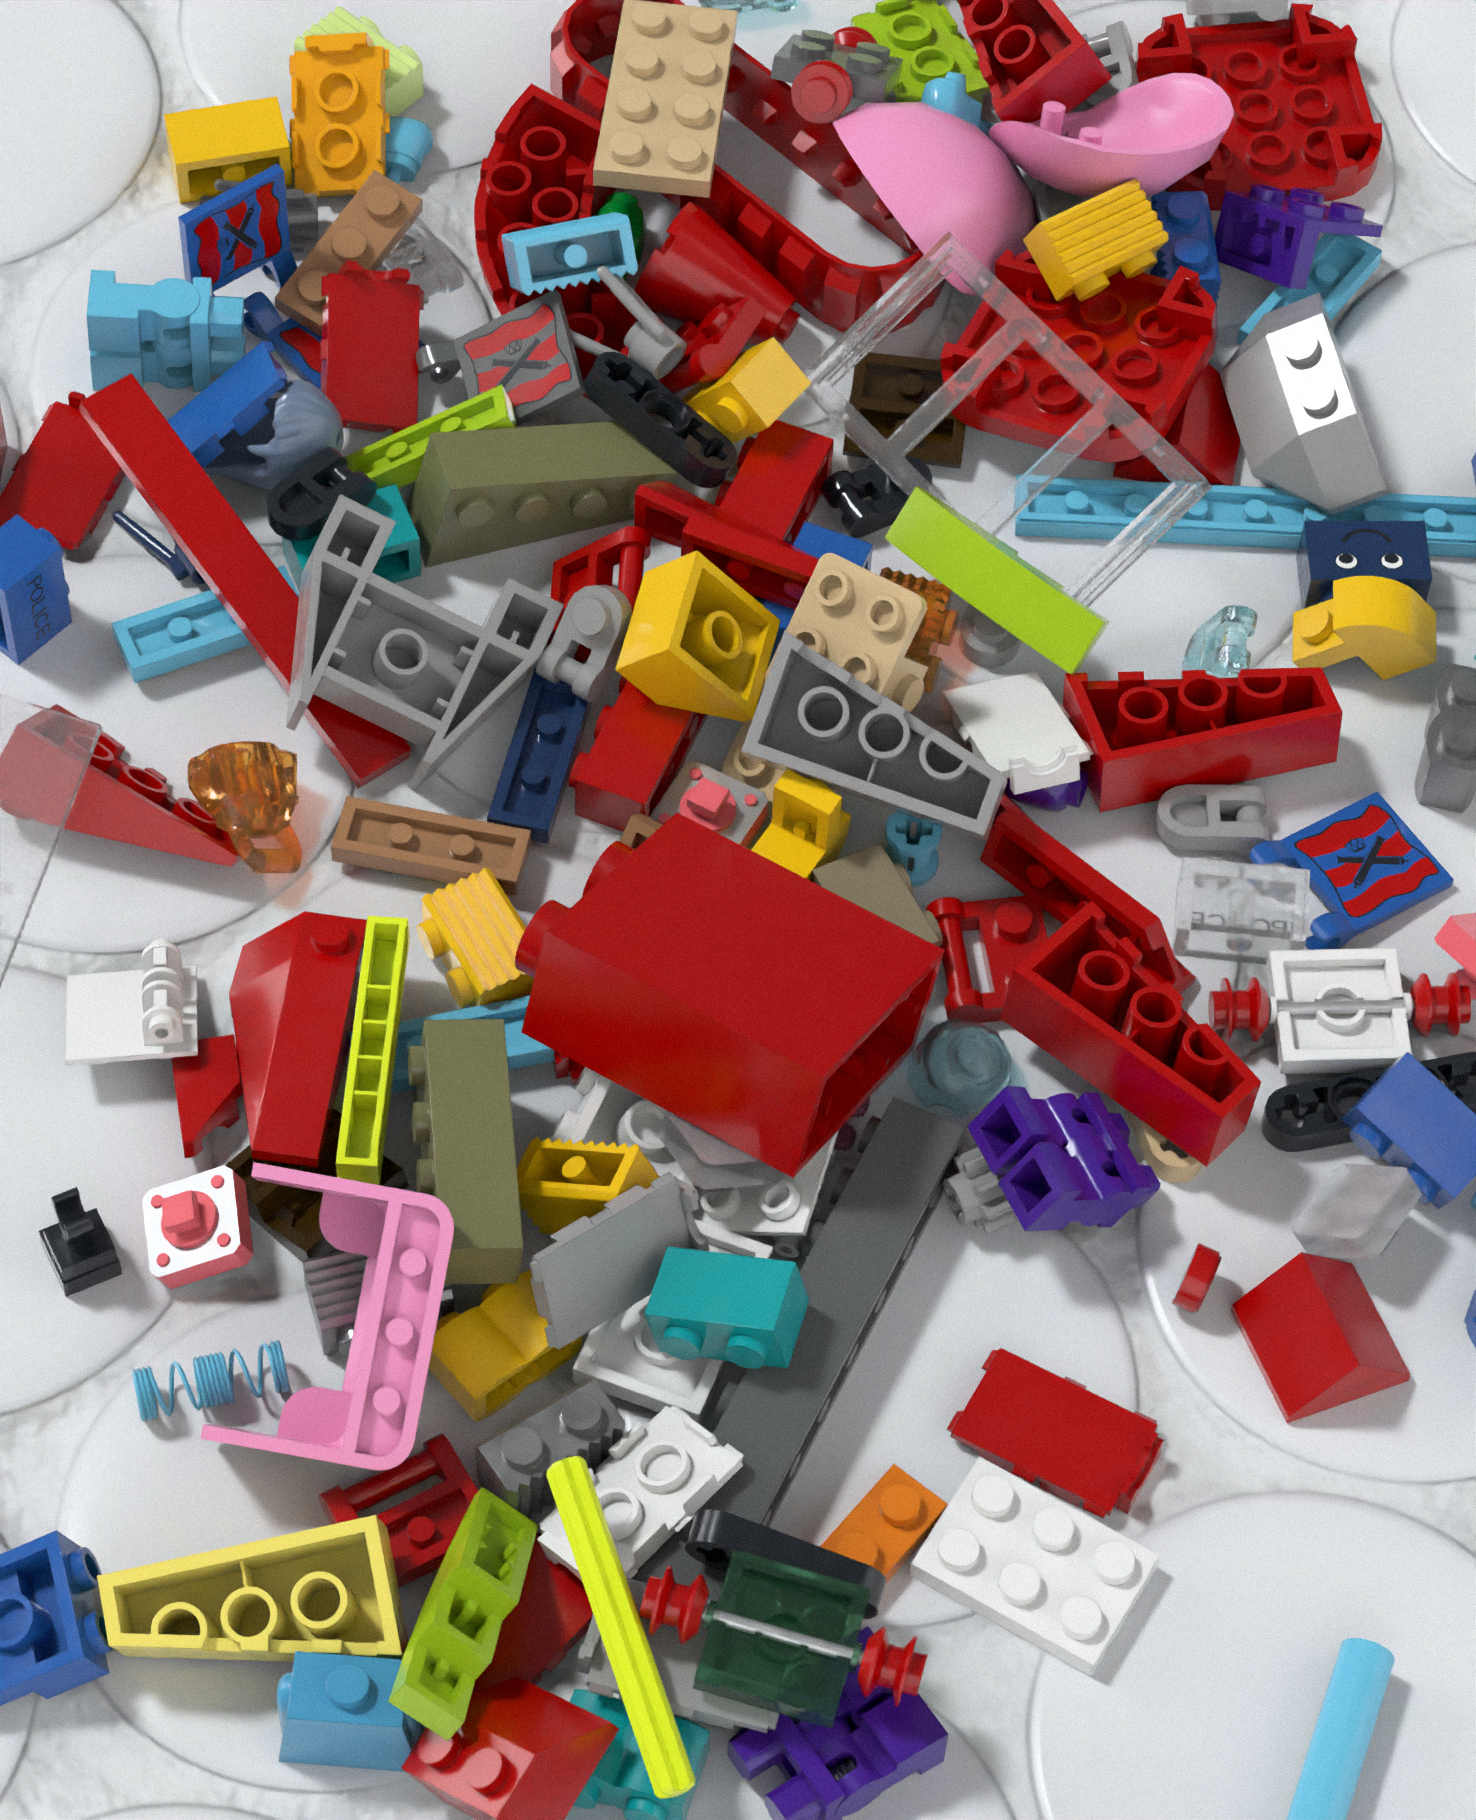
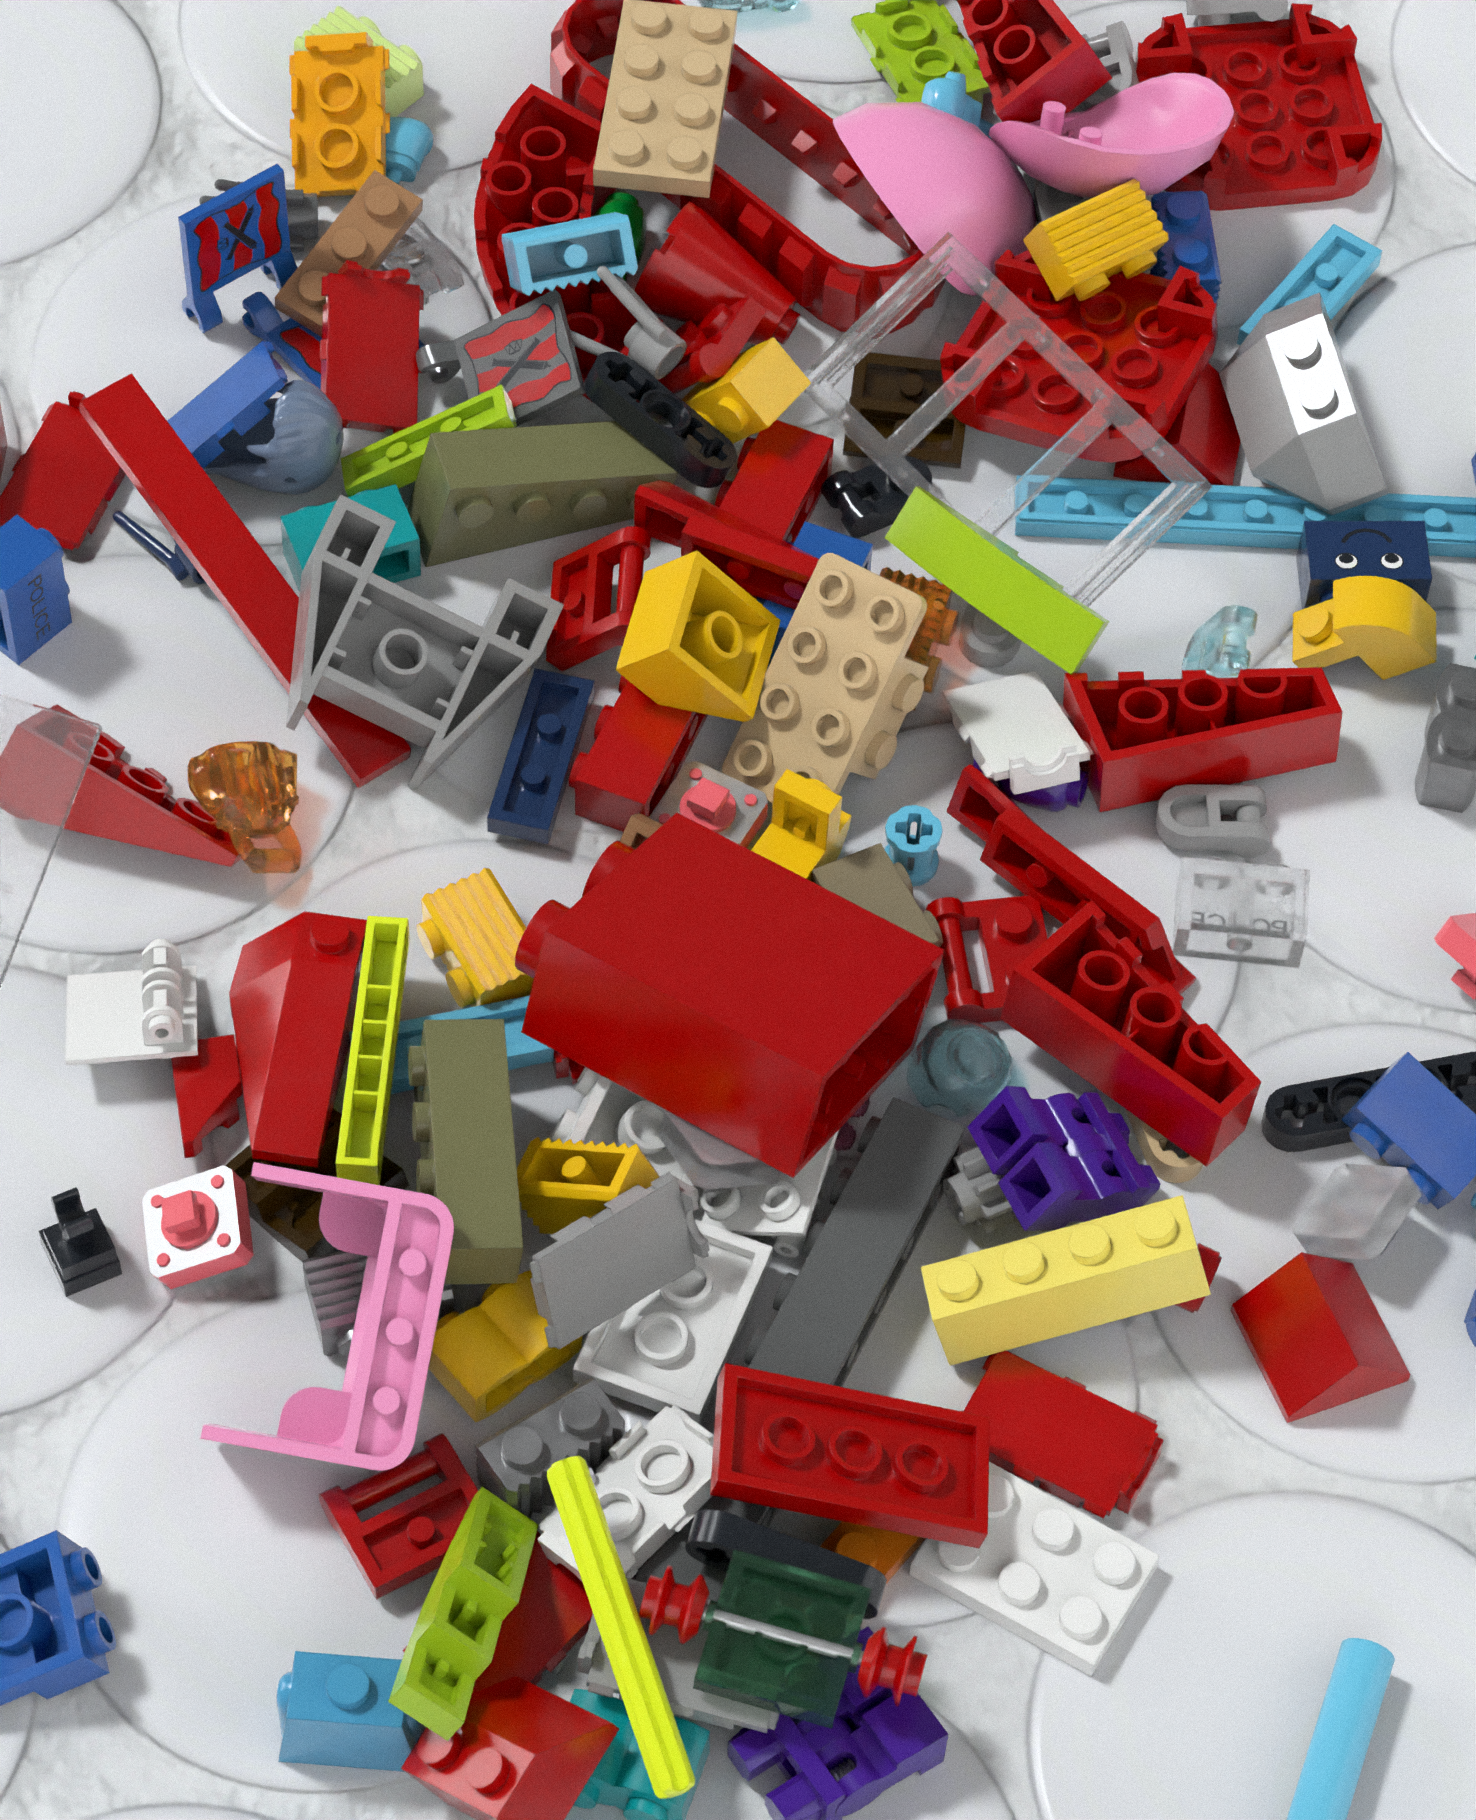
medium azure hips [86,270,246,392] -> none
light yellow wedge [97,1515,409,1662] -> none
medium azure plate [111,565,299,684] -> none
medium azure piece [132,1340,290,1422] -> none
yellow brick [164,96,293,204] -> none
black plate [267,447,377,541] -> none
medium nougat plate [331,796,531,896] -> none
light grey plate [536,585,632,703] -> none
teal brick [644,1246,809,1369] -> none
light grey wedge [741,630,1008,842] -> none
plate [770,26,903,124] -> none
white plate [1208,948,1471,1074] -> none
dark purple bracket [1214,184,1383,290] -> none
flag [1243,792,1454,950] -> none
none -> red plate [710,1363,990,1549]
none -> light yellow brick [921,1195,1211,1366]

